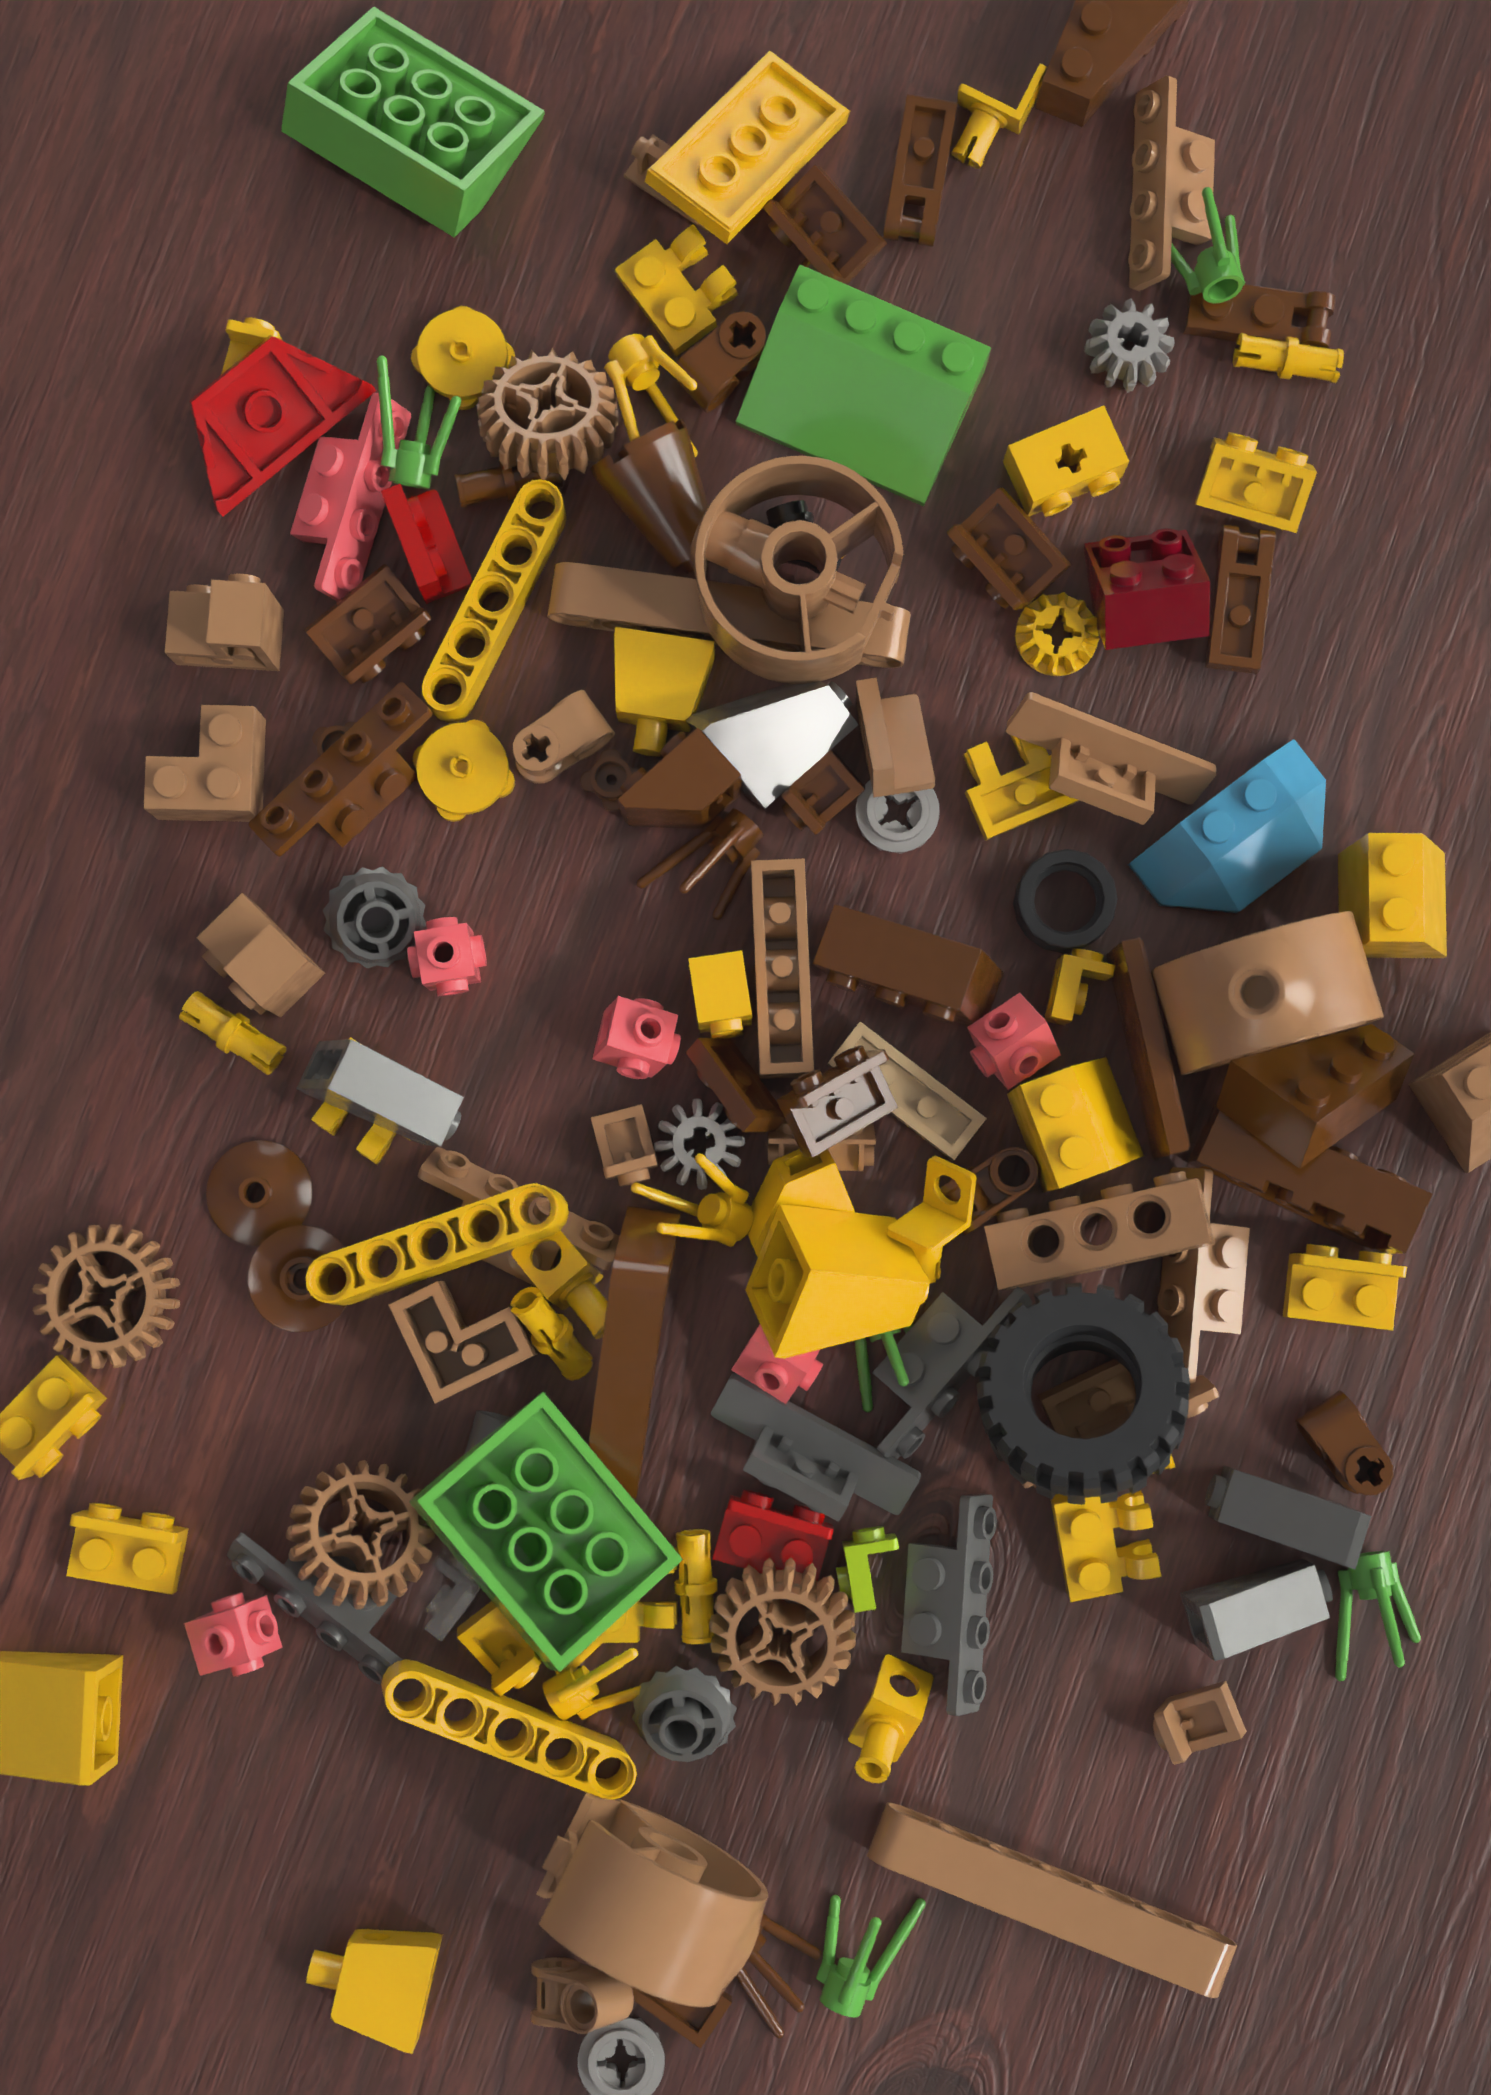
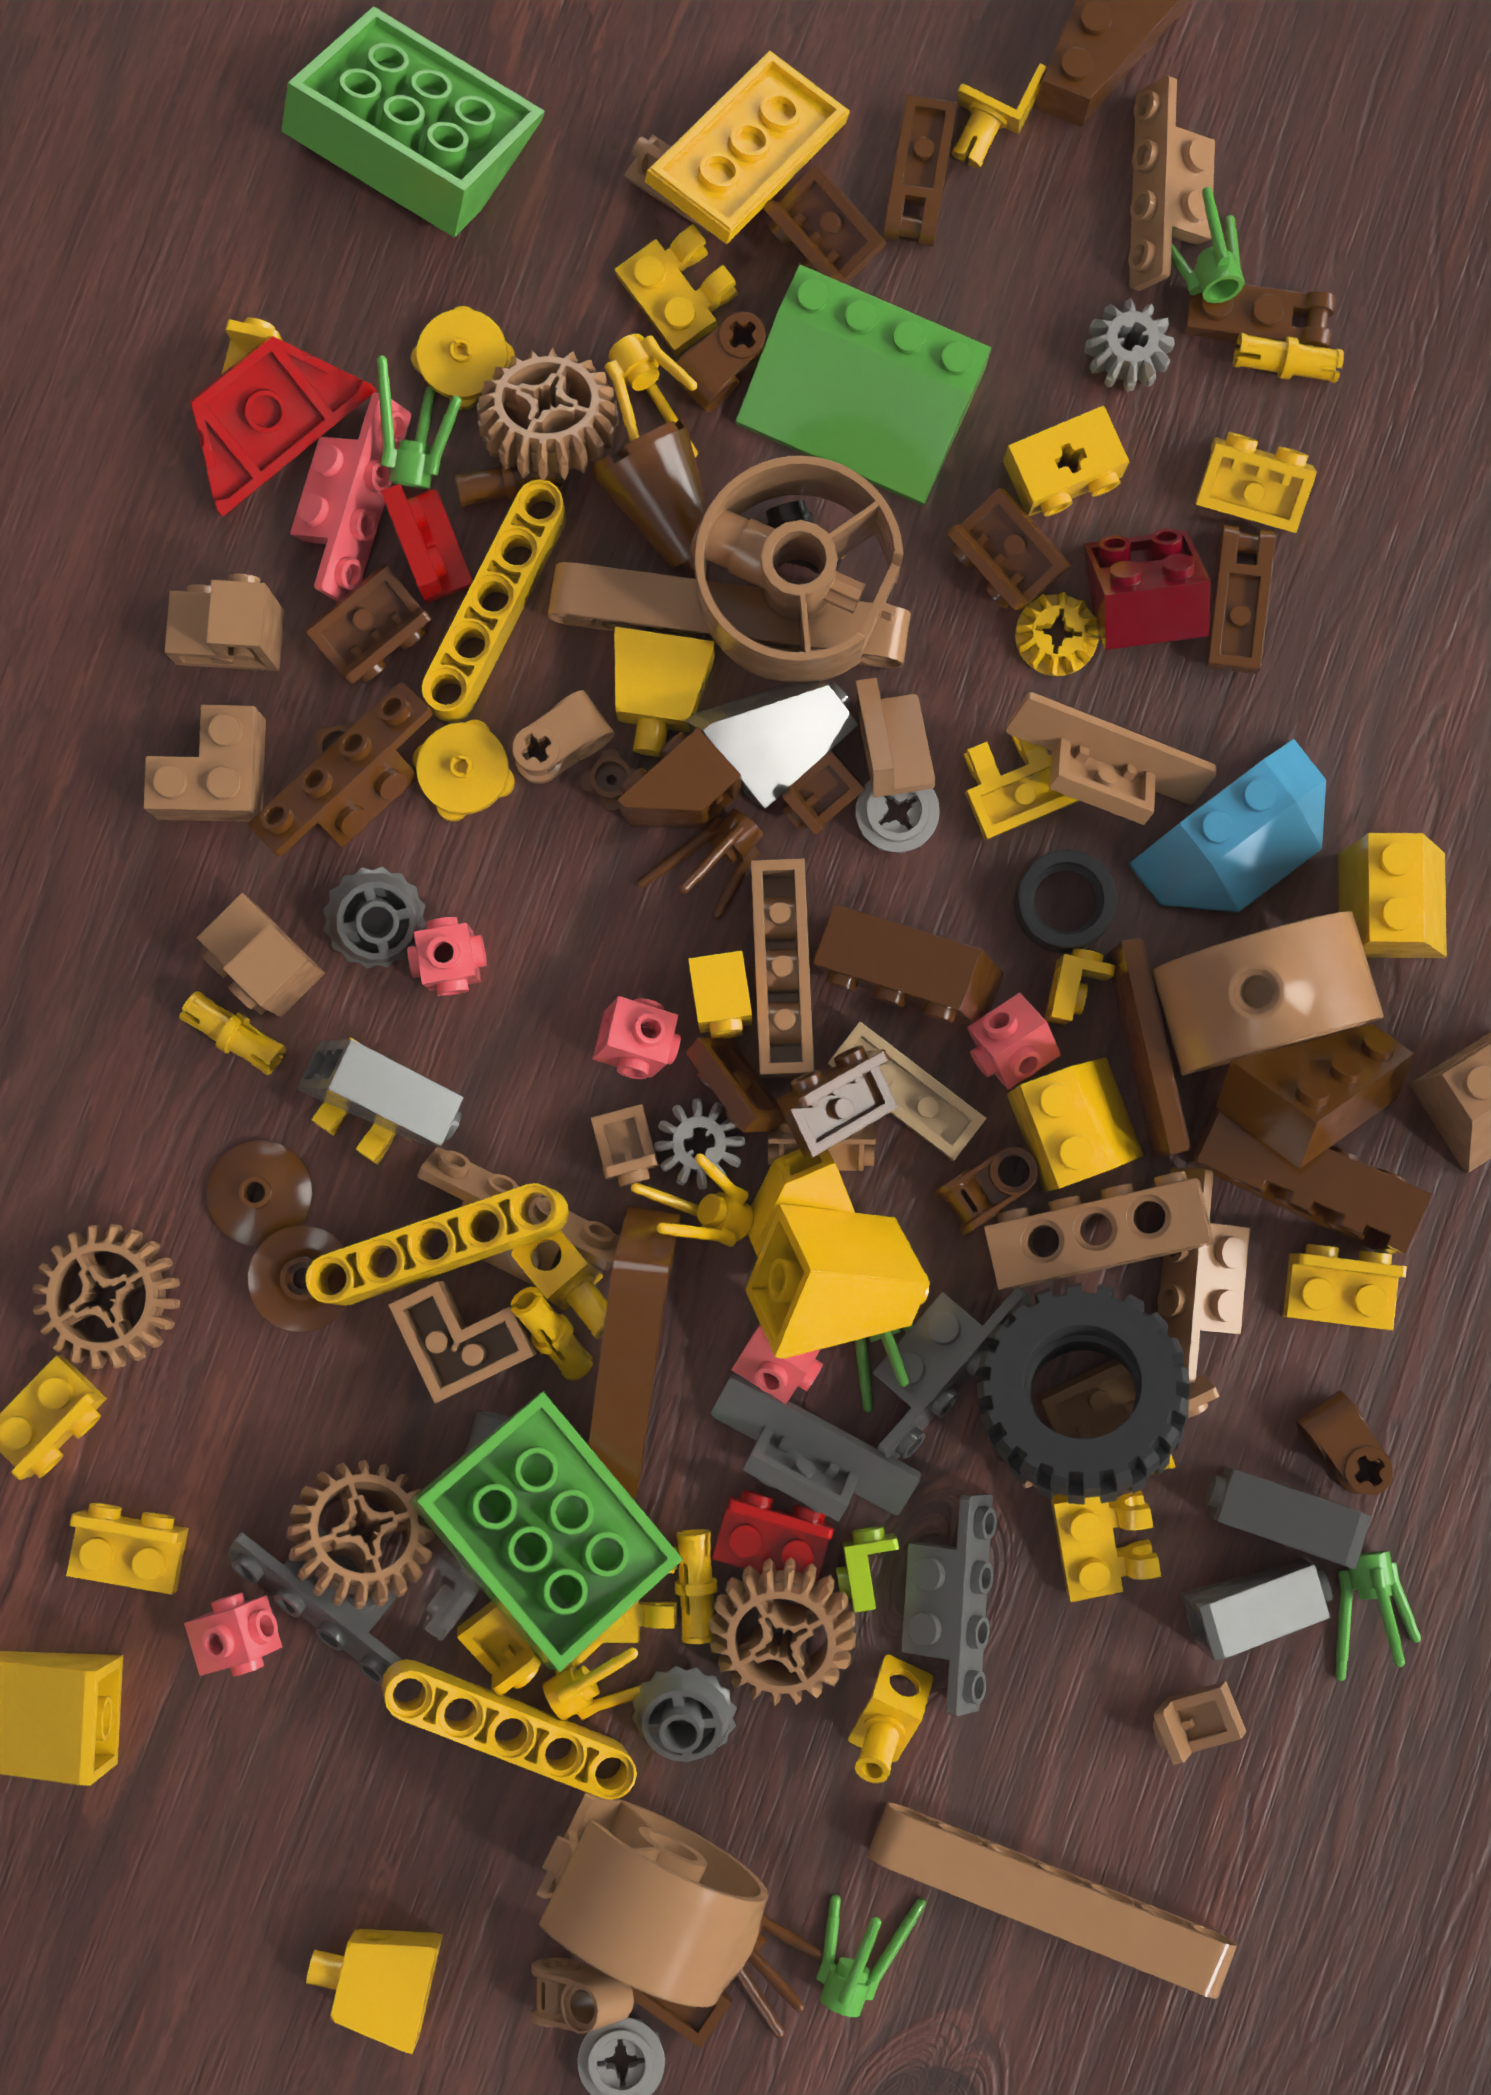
yellow bracket [887,1156,977,1284] -> none

